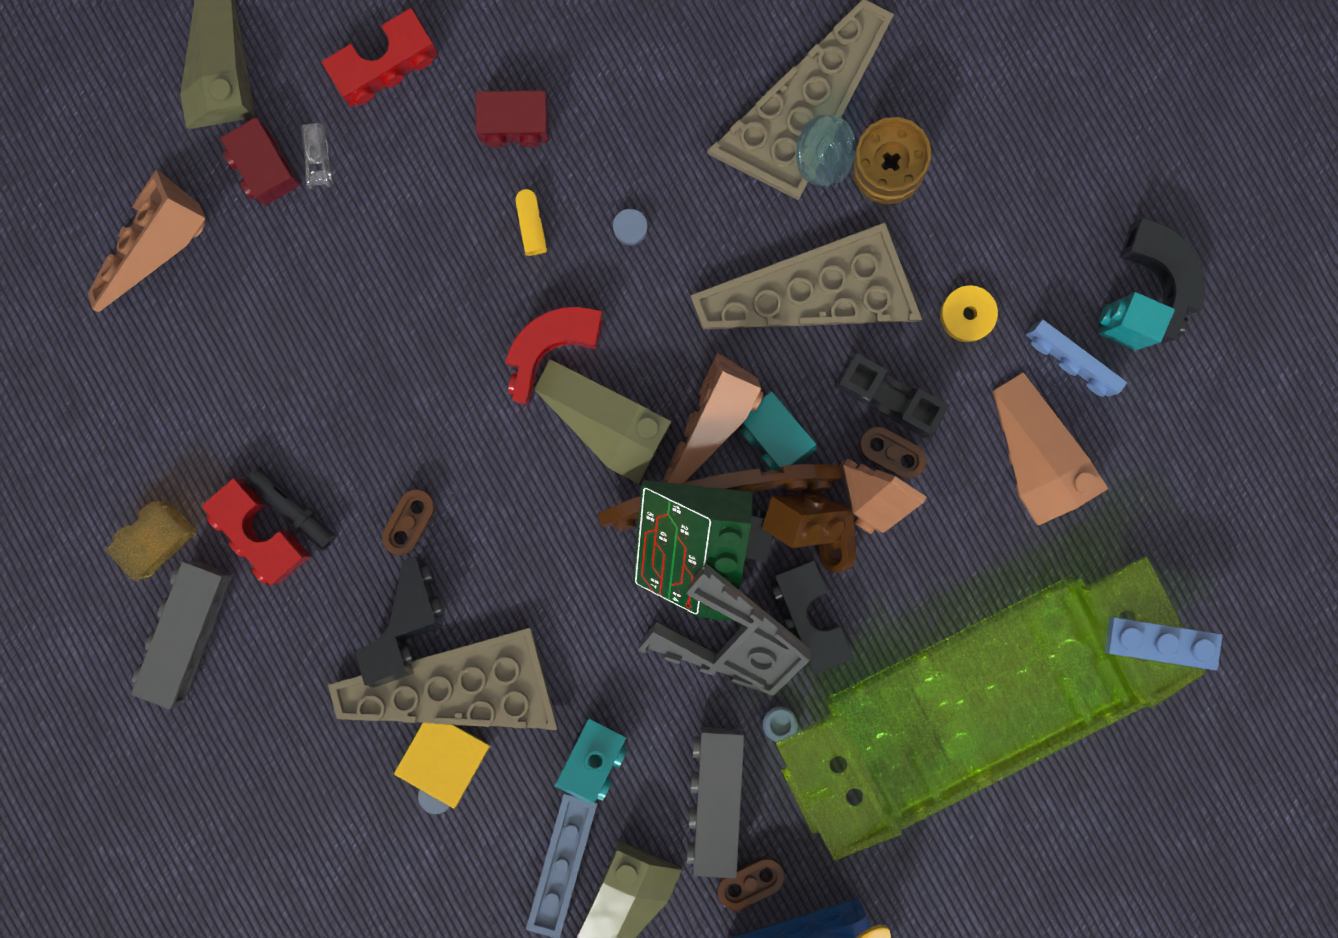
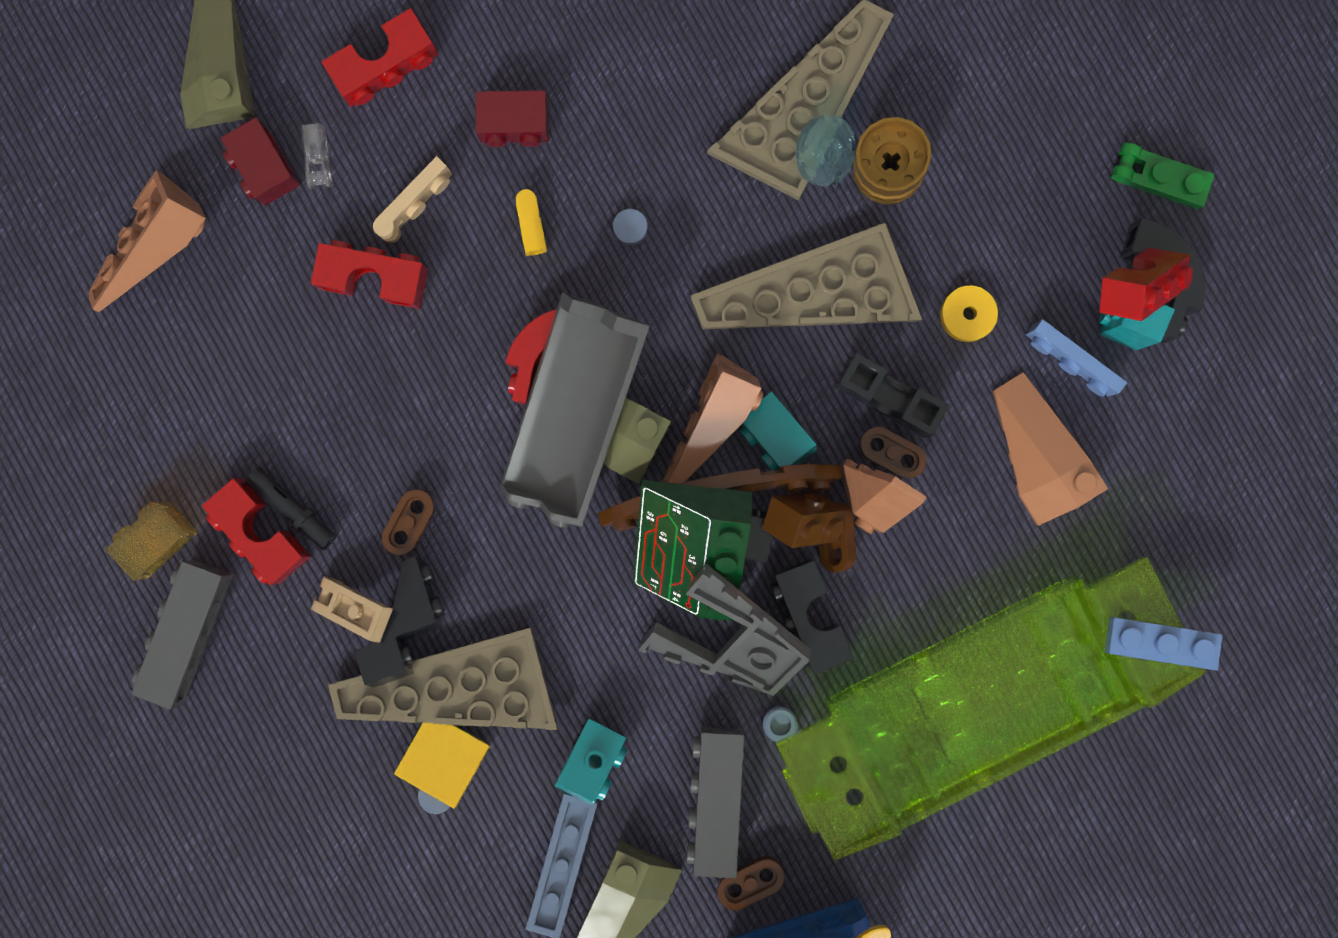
none -> red arch [311,240,428,309]
none -> tan plate [311,576,393,643]
none -> tan plate [373,156,452,243]
none -> dark grey cylinder [499,292,650,528]
none -> red arch [1099,248,1193,321]
none -> green plate [1111,143,1215,210]

